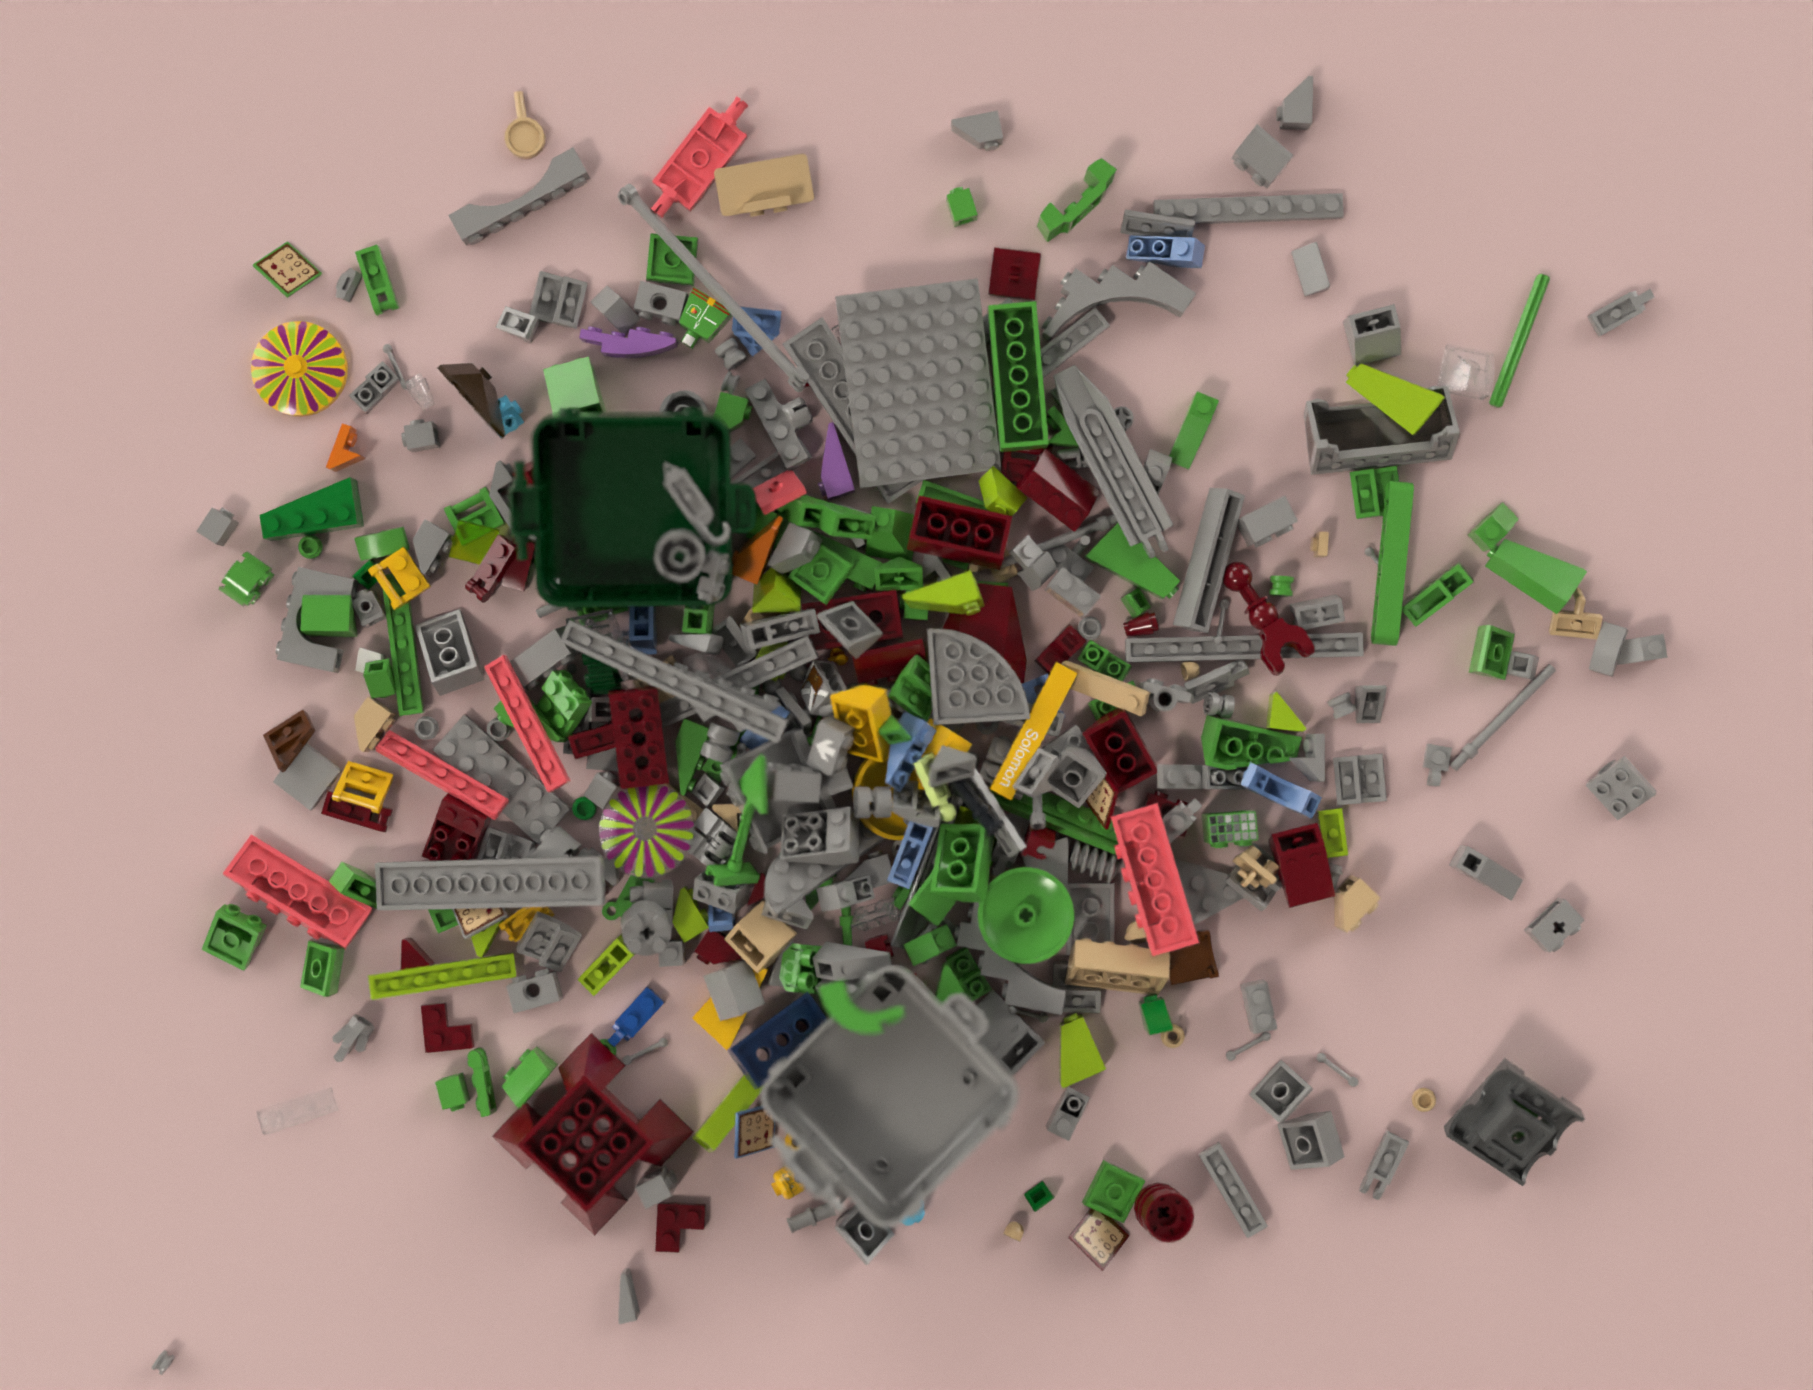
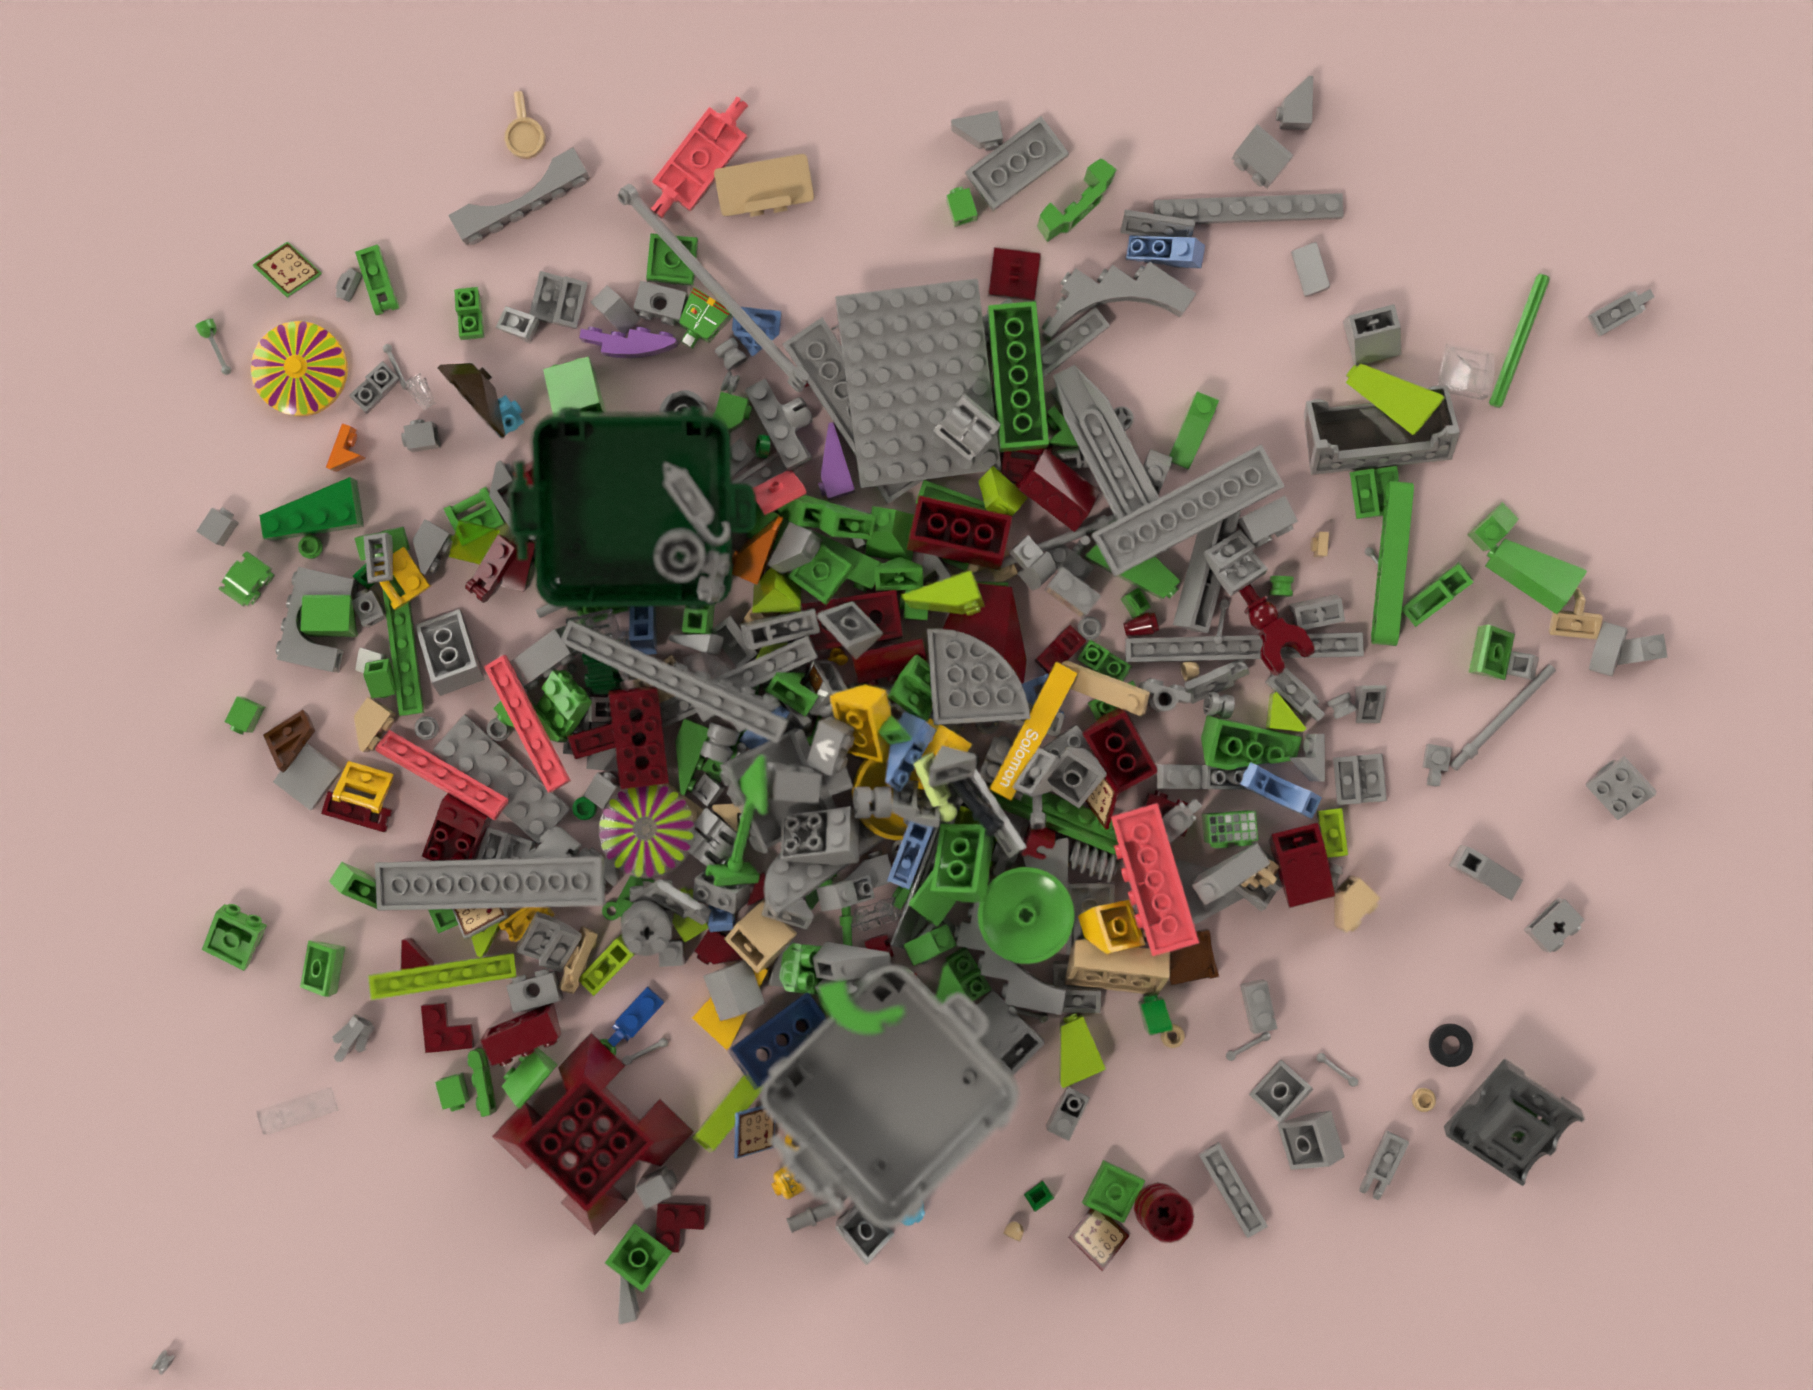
coral plate [223,834,373,950] -> none
none -> hinge [195,319,231,375]
none -> bright green brick [225,696,265,735]
none -> light grey slope [364,533,393,584]
none -> bright green slope [454,287,484,340]
none -> dark red slope [480,1003,561,1067]
none -> tan hinge [558,926,598,994]
none -> bright green slope [605,1223,672,1293]
none -> light grey hinge [645,879,711,925]
none -> green tile [755,434,770,459]
none -> bright green slope [766,672,819,717]
none -> light grey plate [933,394,1001,461]
none -> light grey plate [965,116,1069,211]
none -> yellow slope [1078,900,1146,954]
none -> light grey plate [1092,445,1284,577]
none -> light grey slope [1192,843,1270,905]
none -> light grey slope [1204,530,1268,596]
none -> light grey hinge [1265,667,1325,721]
none -> black tyre [1429,1023,1473,1067]

